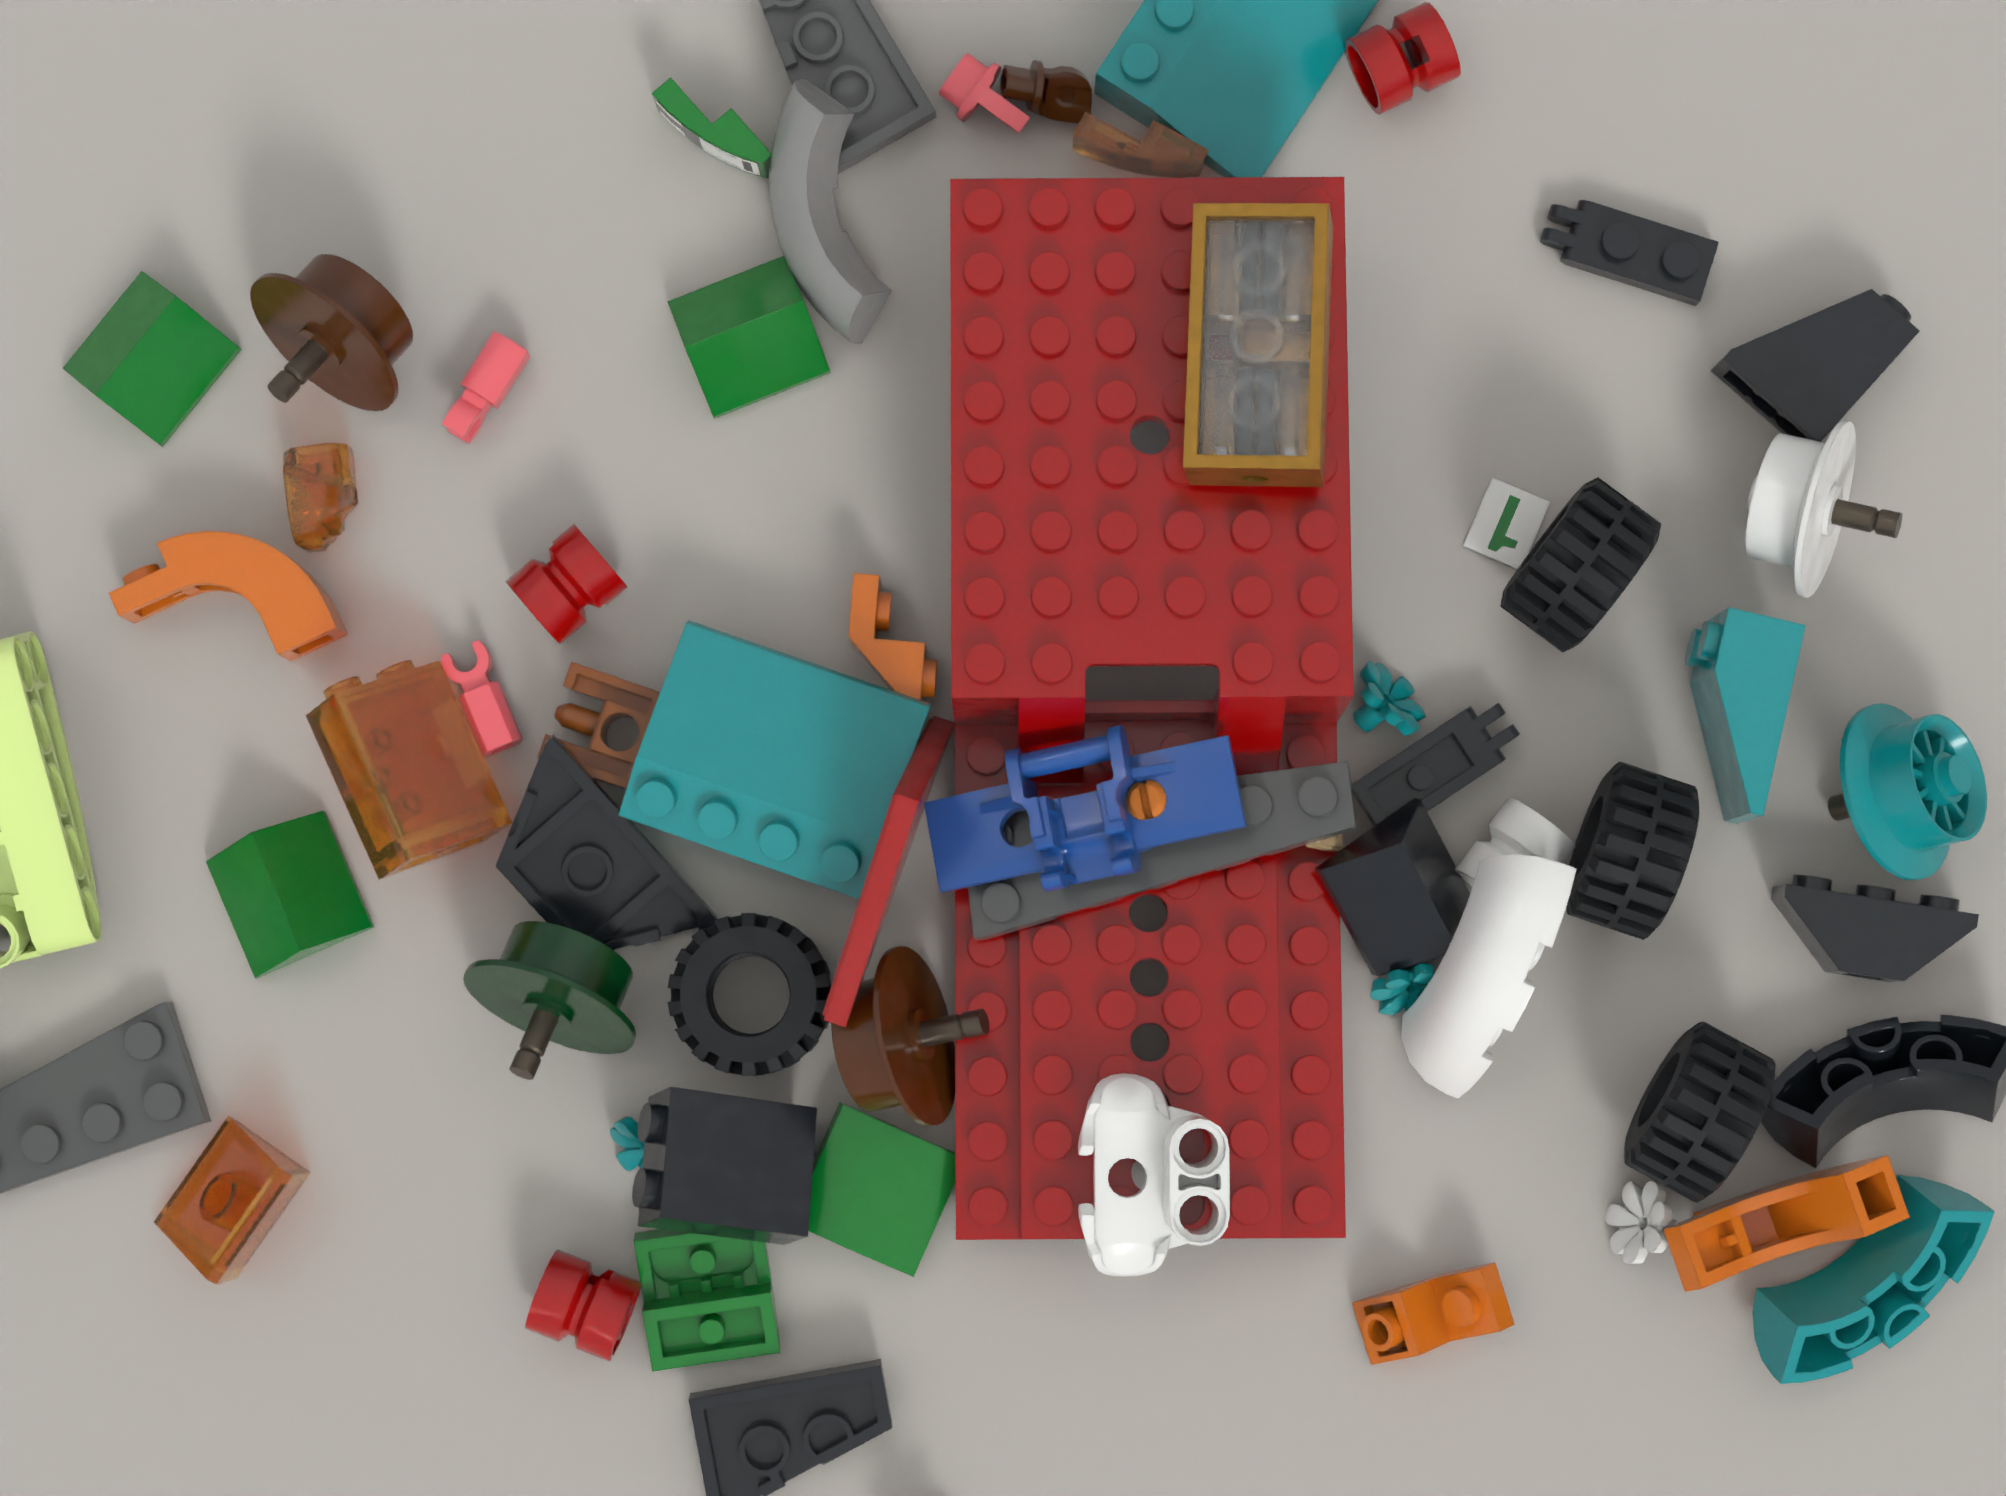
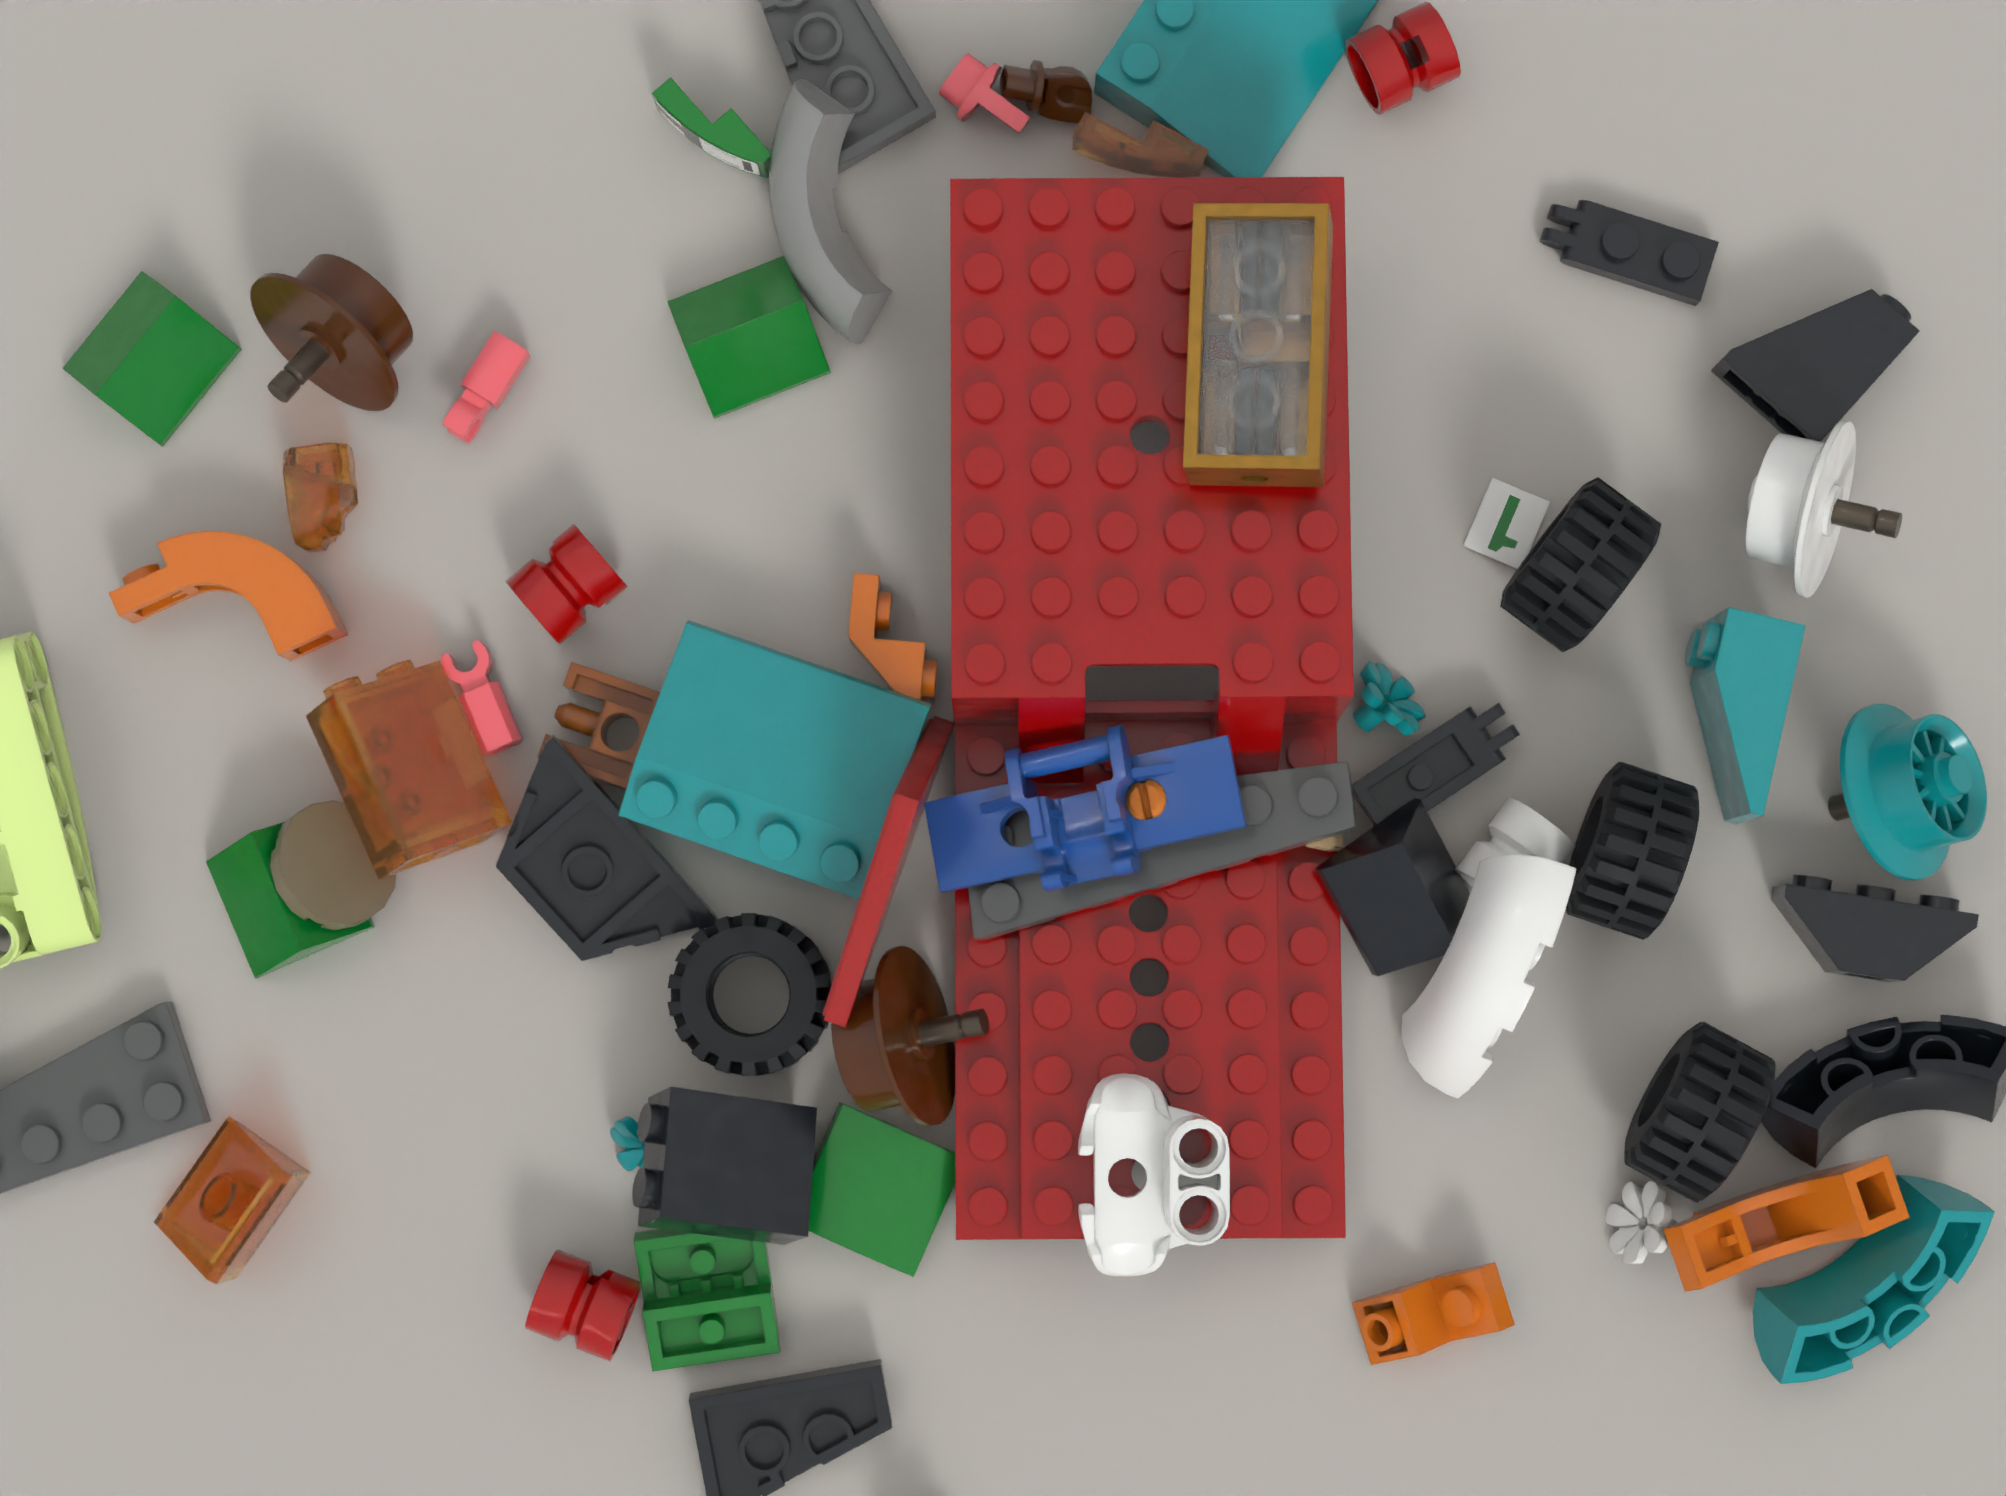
dark green piece [463,921,636,1080] -> none
teal plant [1370,962,1435,1015] -> none
none -> dark tan tile [270,800,397,930]

